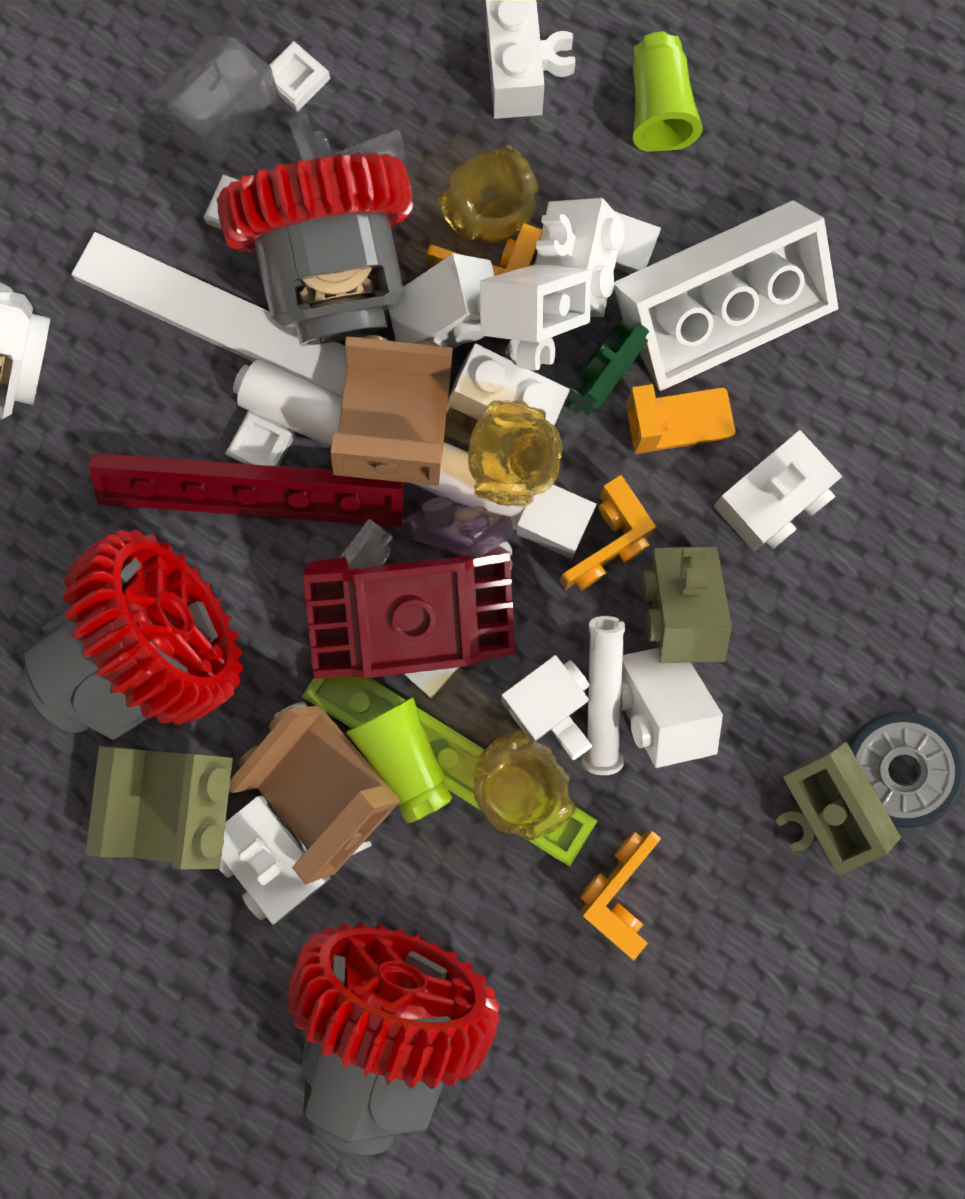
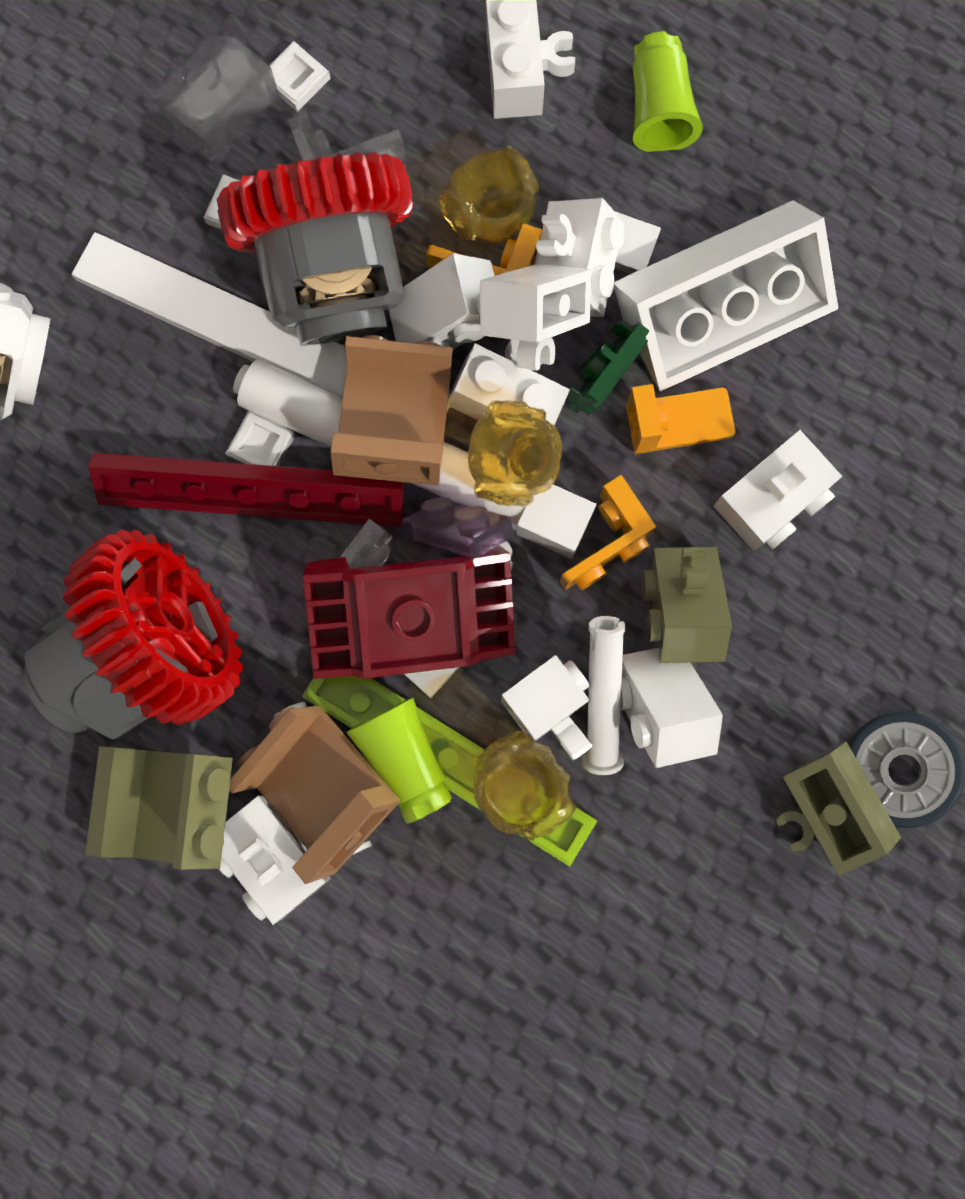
red piece [287,921,500,1155] -> none
light orange bracket [579,829,661,960] -> none

